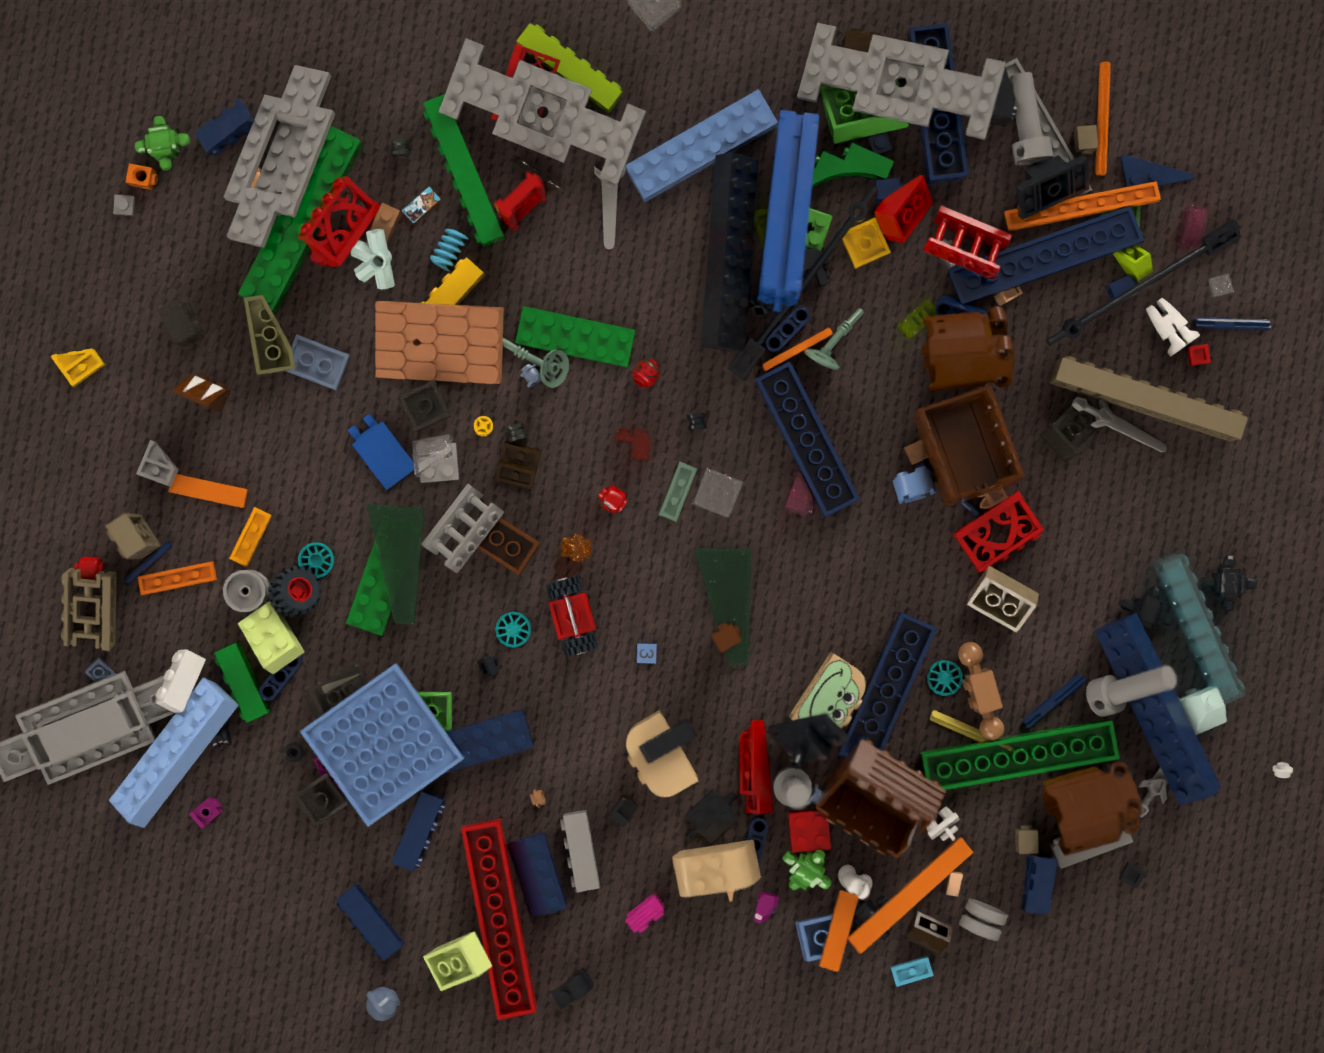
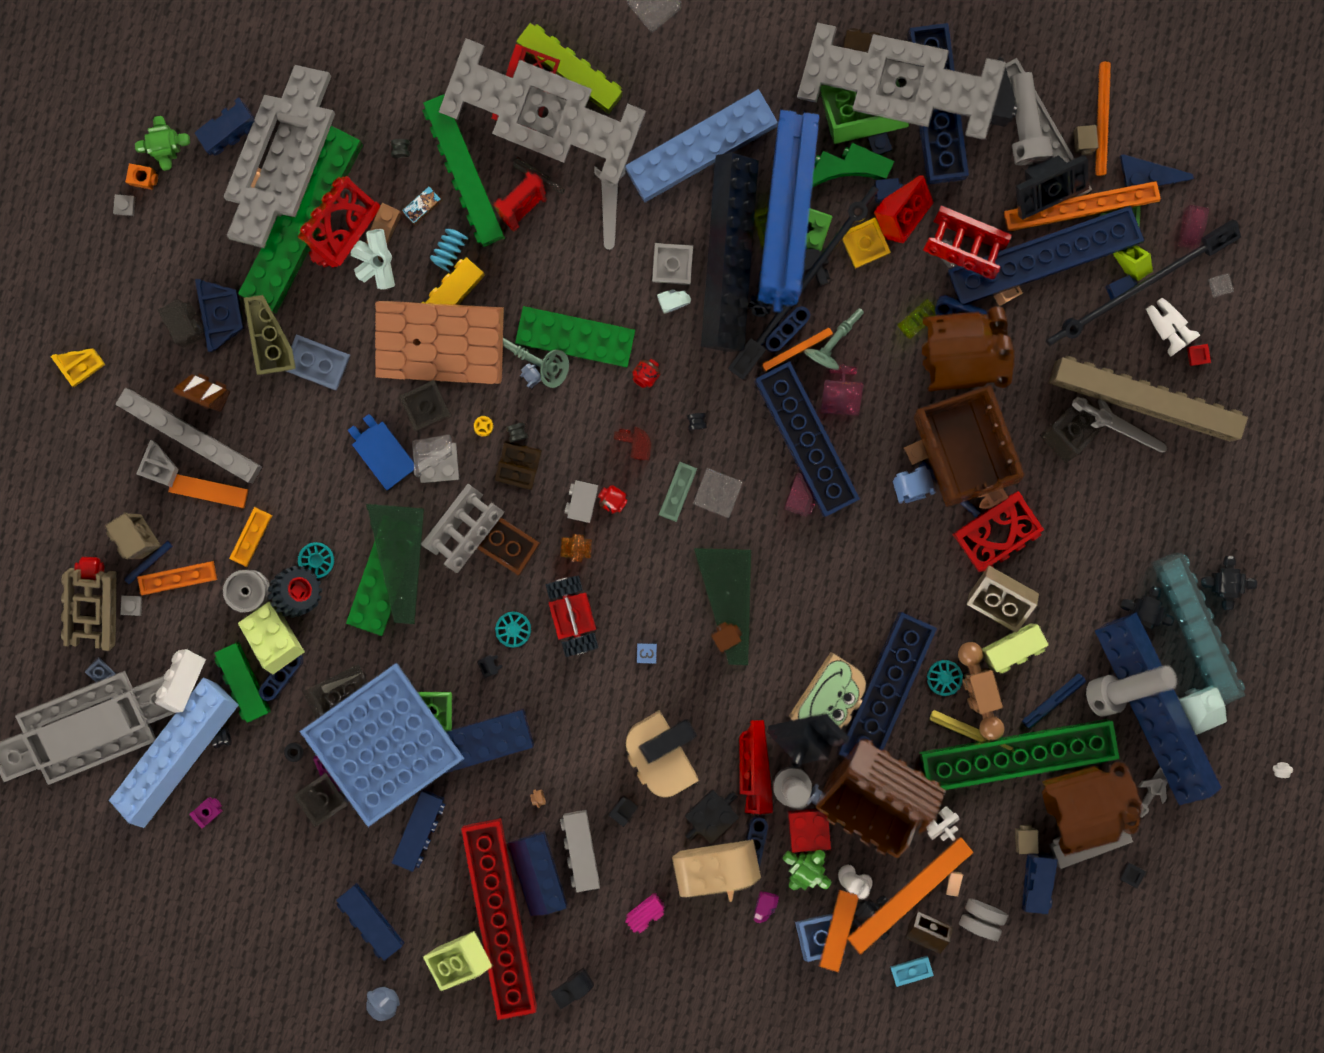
dark blue axle [1194,317,1271,330] -> none
none -> light grey brick [115,388,262,483]
none -> light grey plate [120,596,142,616]
none -> dark blue wing [195,279,244,353]
none -> light grey brick [565,480,599,523]
none -> light grey plate [652,243,693,285]
none -> light aqua rock [657,290,691,314]
none -> clear pink plate [821,364,863,415]
none -> yellowish green brick [982,623,1049,673]

